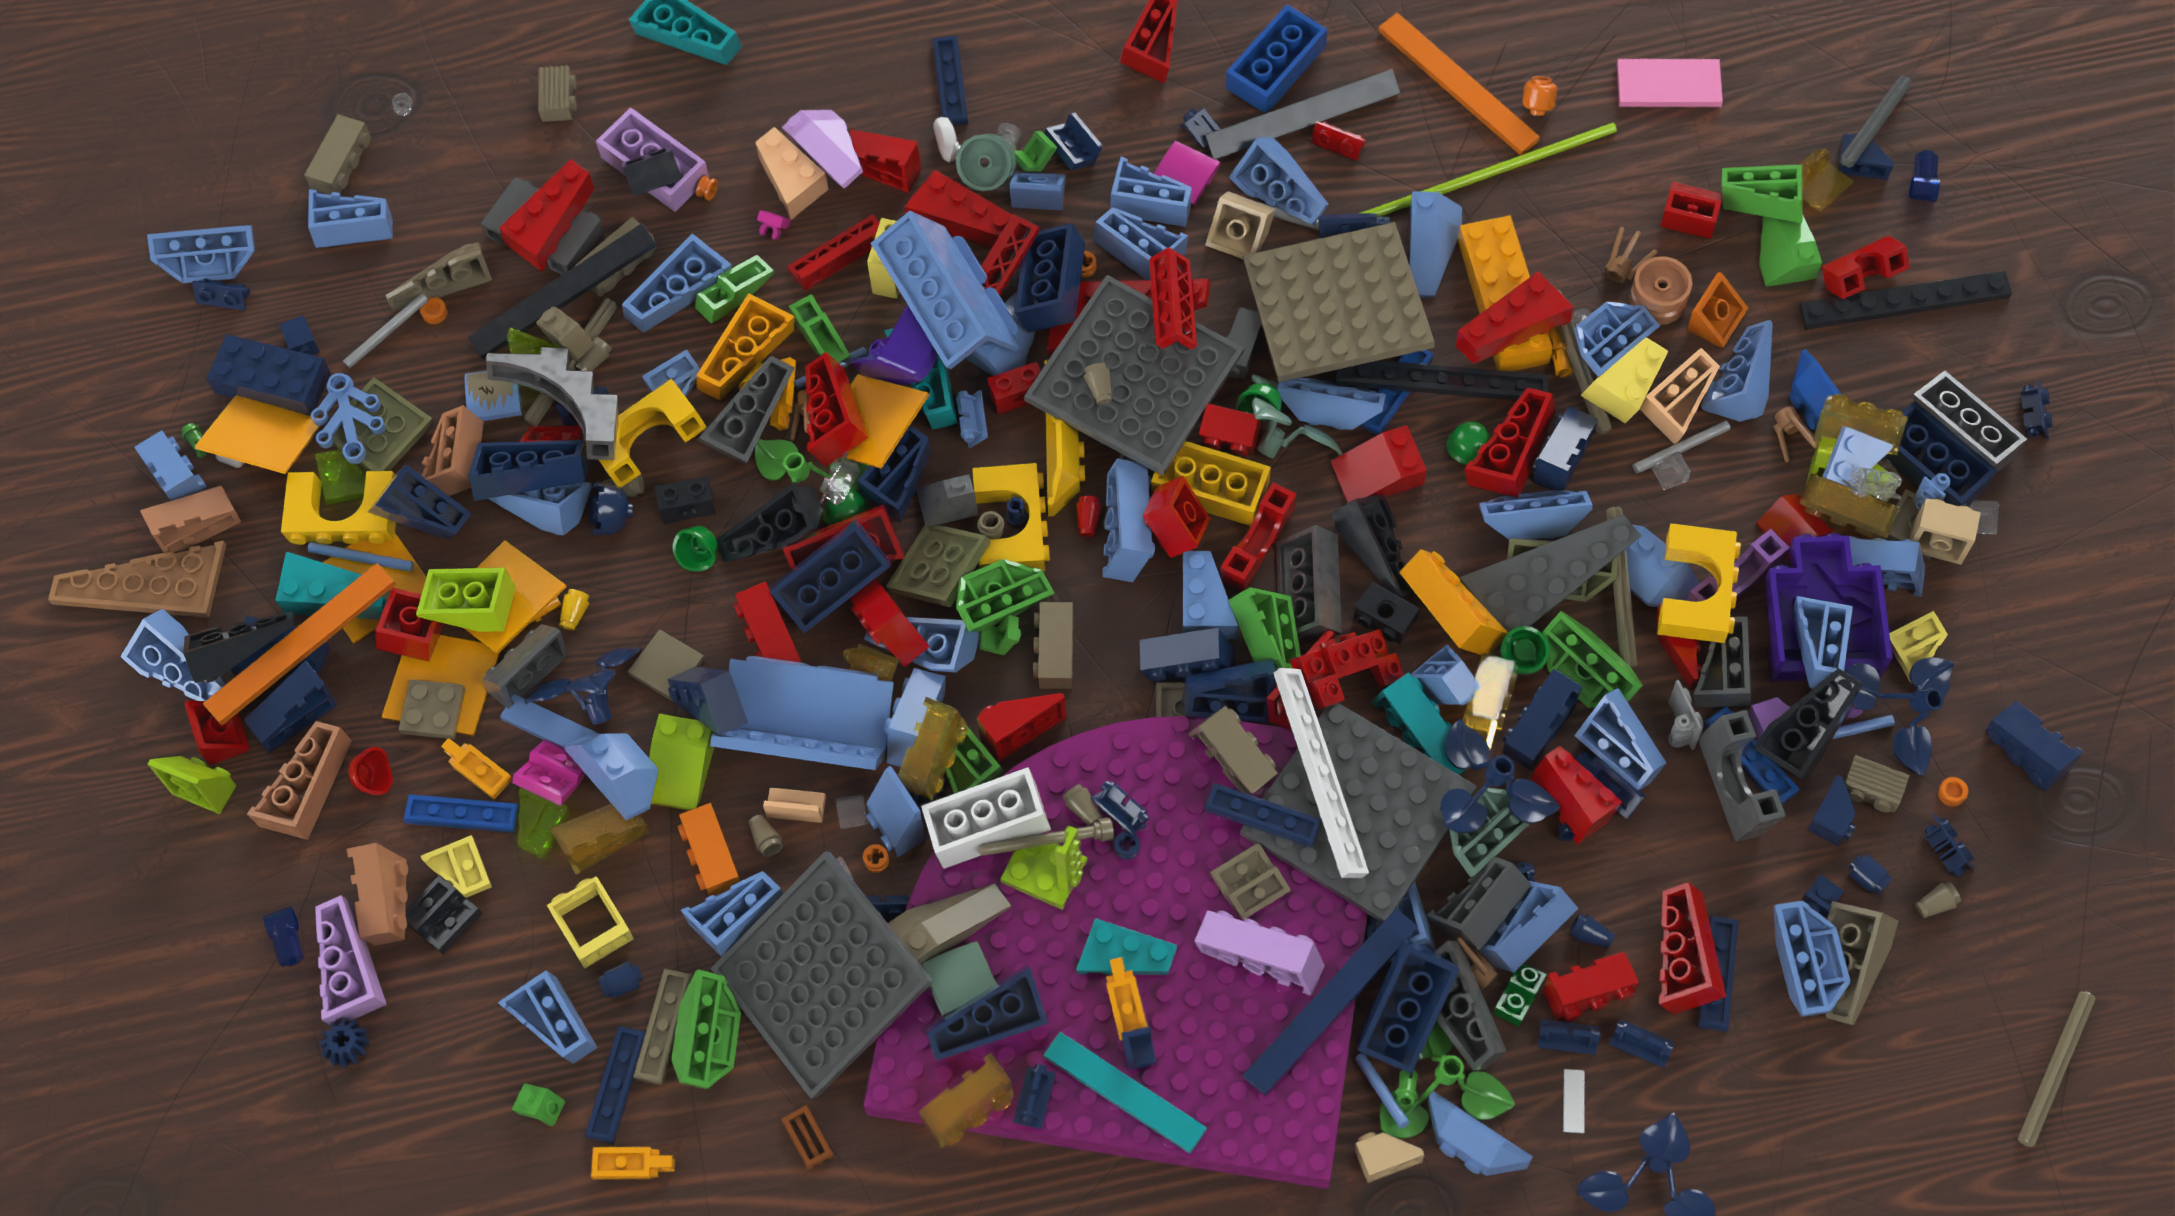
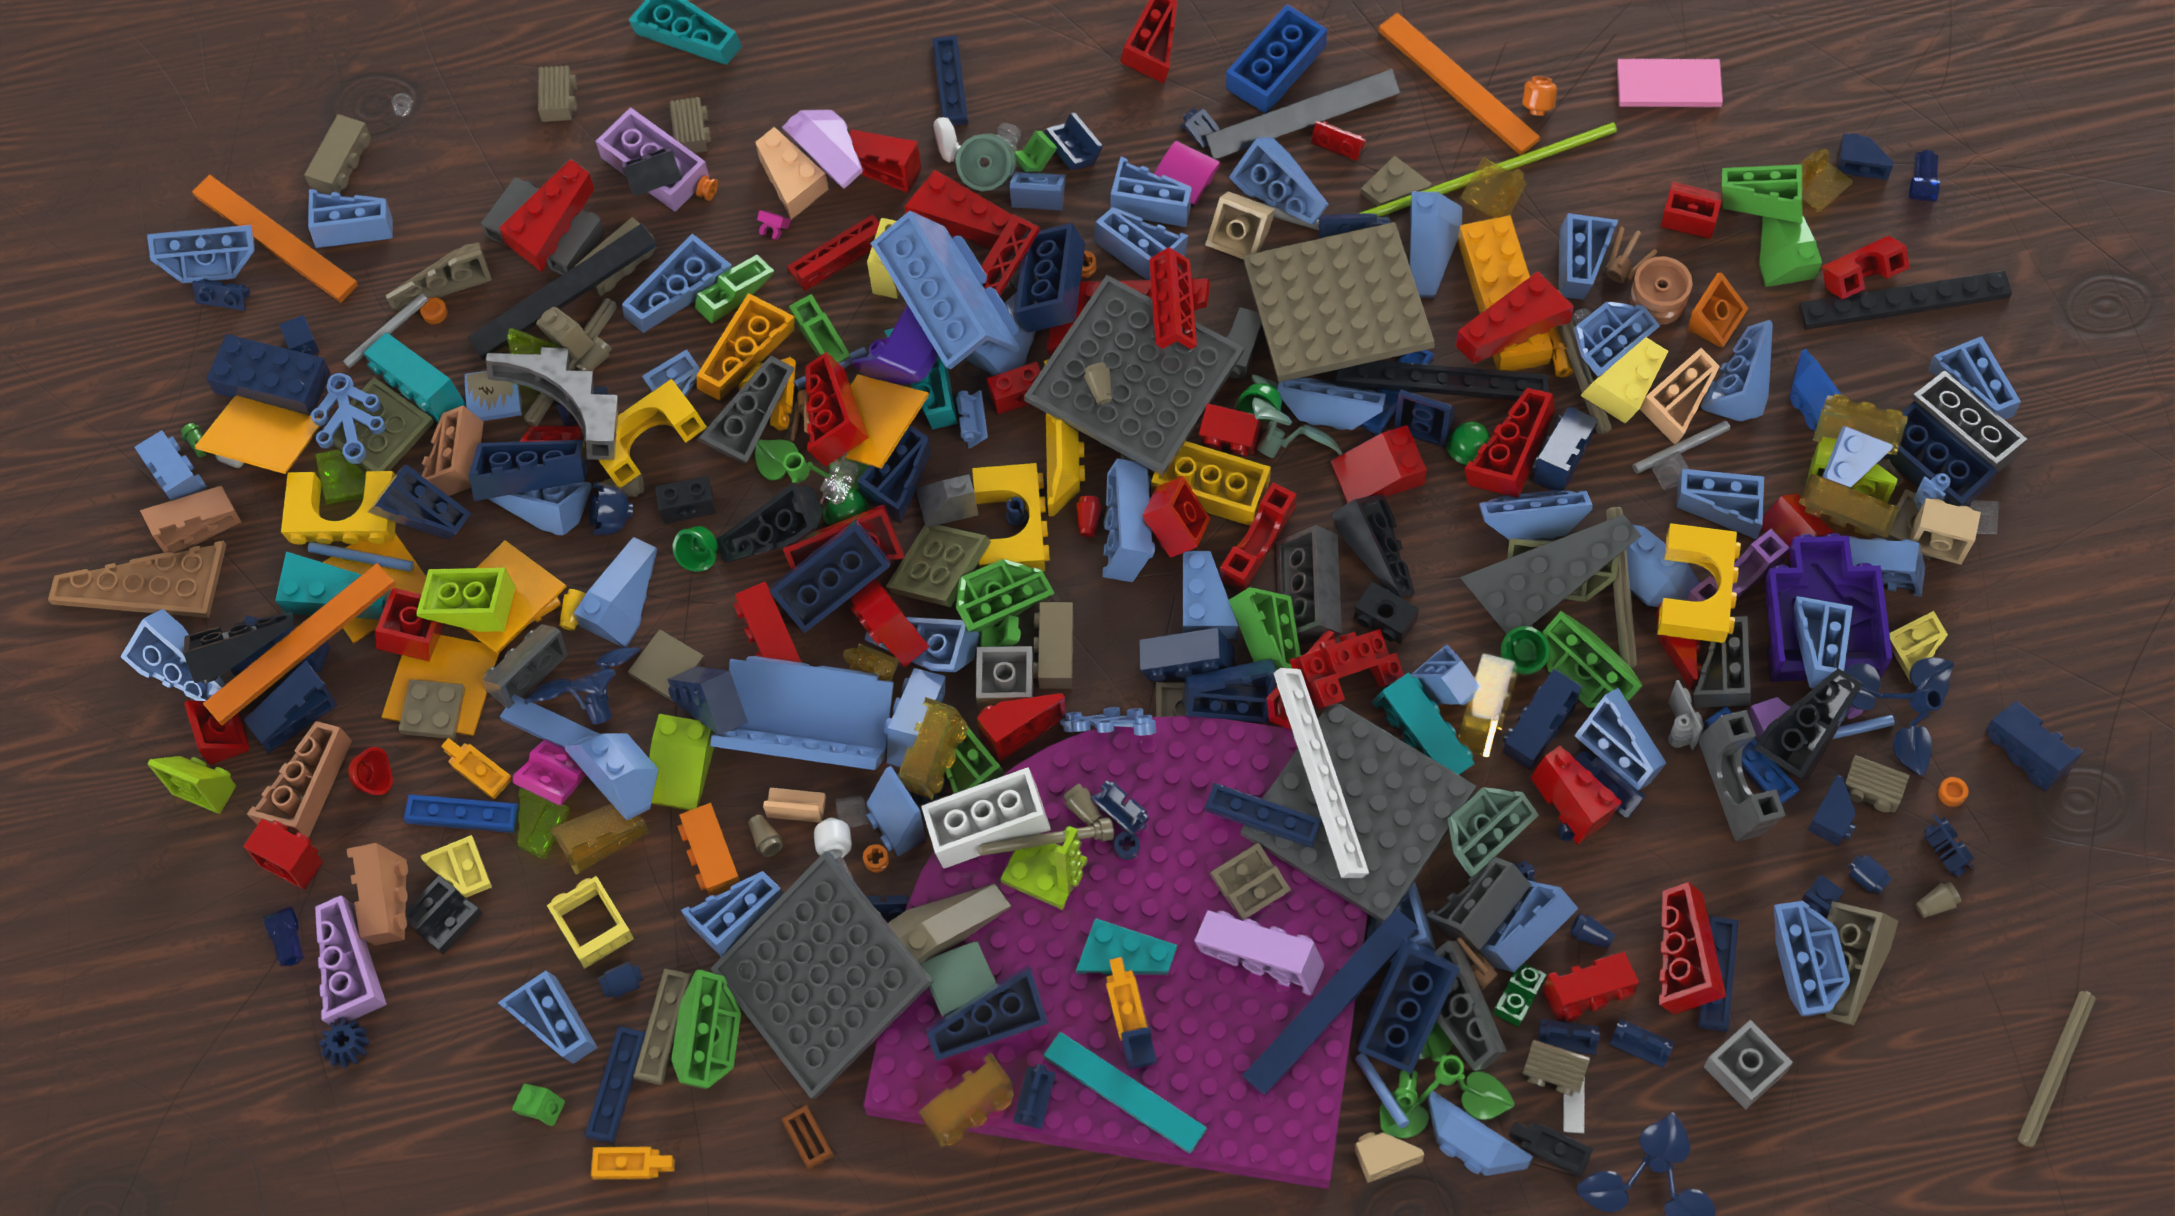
dark tan cone [977,511,1004,540] -> none
dark tan wedge [1188,706,1278,795] -> none
light orange wedge [1399,549,1508,657] -> none
dark blue plant [1440,719,1560,833] -> none
medium nougat plant [1773,406,1819,463] -> none
dark grey axle [1840,75,1912,168] -> none
clear hinge [1842,467,1901,501] -> none
dark blue hinge [2020,379,2053,439] -> none
none -> orange tile [192,175,358,303]
none -> red brick [243,818,323,890]
none -> teal wedge [364,332,467,424]
none -> medium blue wedge [574,537,657,648]
none -> dark tan brick [670,97,711,153]
none -> white head [814,818,852,860]
none -> light grey brick [976,646,1033,711]
none -> medium blue plant [1060,707,1156,735]
none -> dark tan wing [1360,156,1432,206]
none -> dark blue slope [1394,390,1456,448]
none -> clear yellow hinge [1460,157,1527,218]
none -> black hinge [1509,1122,1593,1177]
none -> dark tan brick [1523,1040,1590,1096]
none -> medium blue wedge [1558,213,1618,300]
none -> medium blue wedge [1676,469,1764,539]
none -> light grey brick [1704,1020,1793,1110]
none -> medium blue wedge [1929,336,2021,420]

